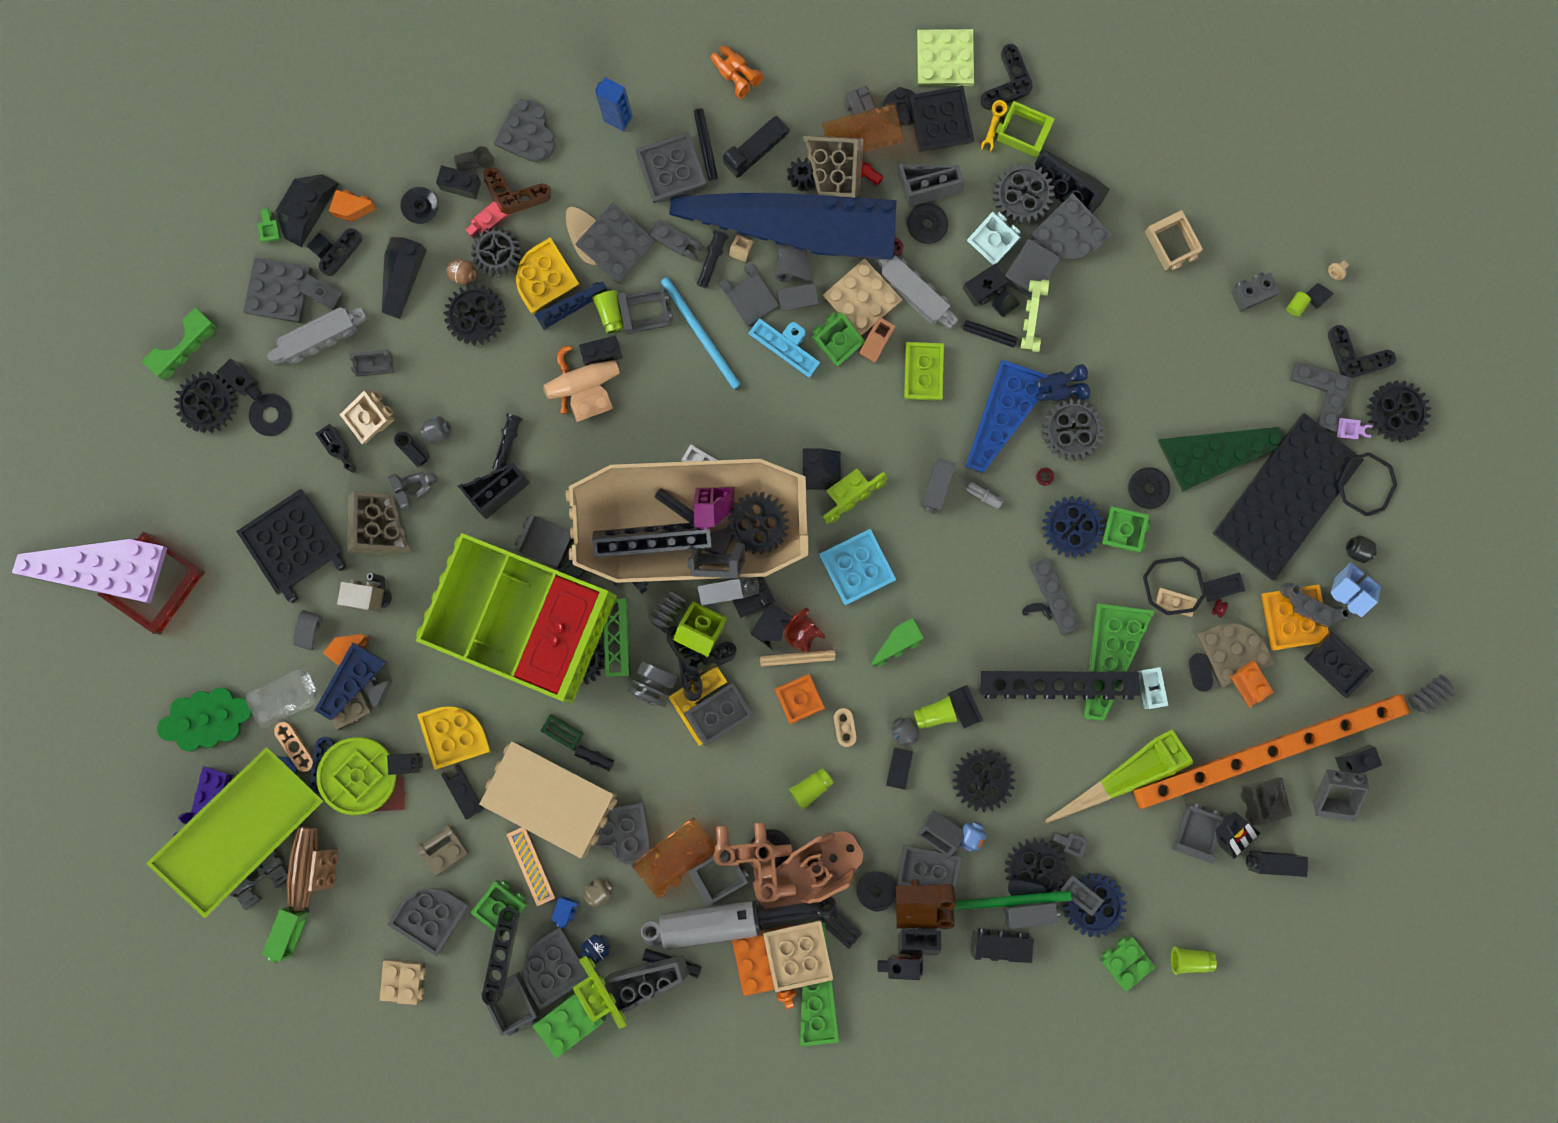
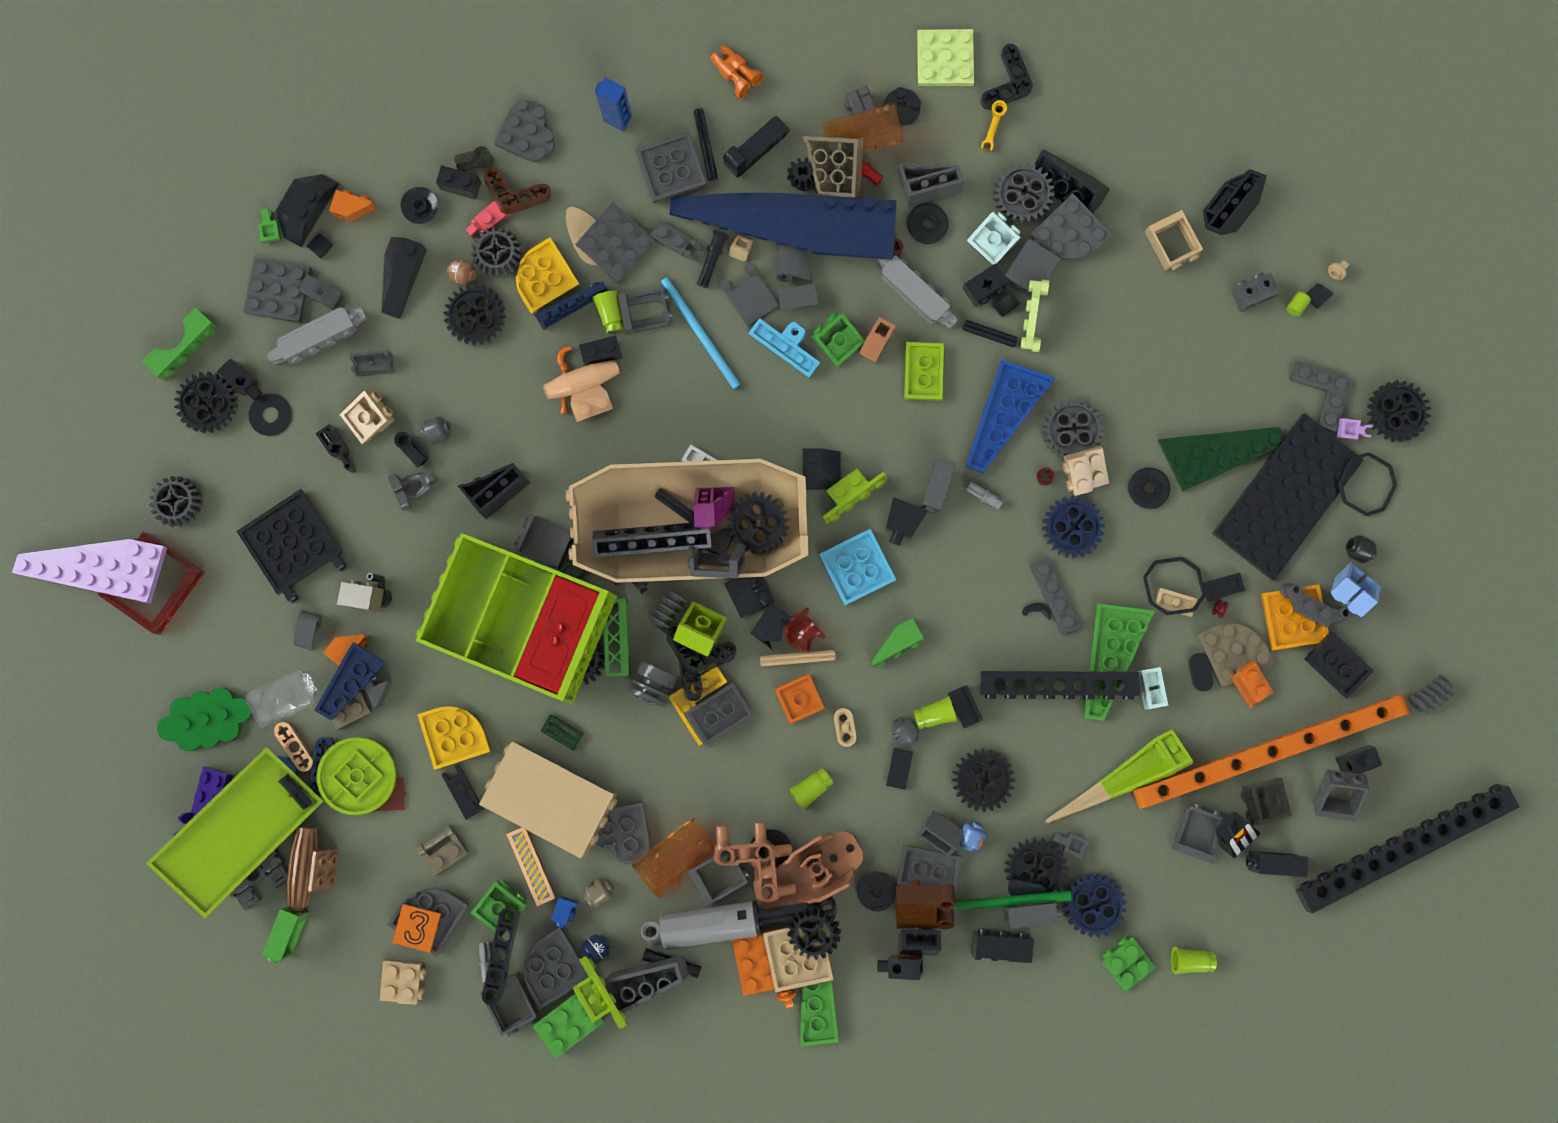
black beam [319,228,362,276] -> none
dark tan wedge [347,491,411,556] -> none
black brick [387,753,423,775] -> none
black pin [492,413,523,470] -> none
black pin [574,744,615,772] -> none
brick [698,577,759,606] -> none
black tile [821,912,862,949] -> none
tan plate [822,258,902,337] -> none
black plate [908,85,974,153] -> none
lime window [995,101,1055,158] -> none
dark blue piece [1034,364,1090,401] -> none
dark grey plate [1060,875,1104,916] -> none
bright green plate [1102,506,1151,554] -> none
black beam [1328,325,1396,378] -> none
none -> dark grey gear [149,476,203,527]
none -> black axle [278,774,312,810]
none -> orange tile [392,903,442,953]
none -> light grey axle [478,942,493,983]
none -> black gear [787,905,841,960]
none -> black torso [886,497,928,546]
none -> tan plate [1062,446,1109,496]
none -> black wedge [1203,169,1267,235]
none -> black brick [1295,784,1520,914]

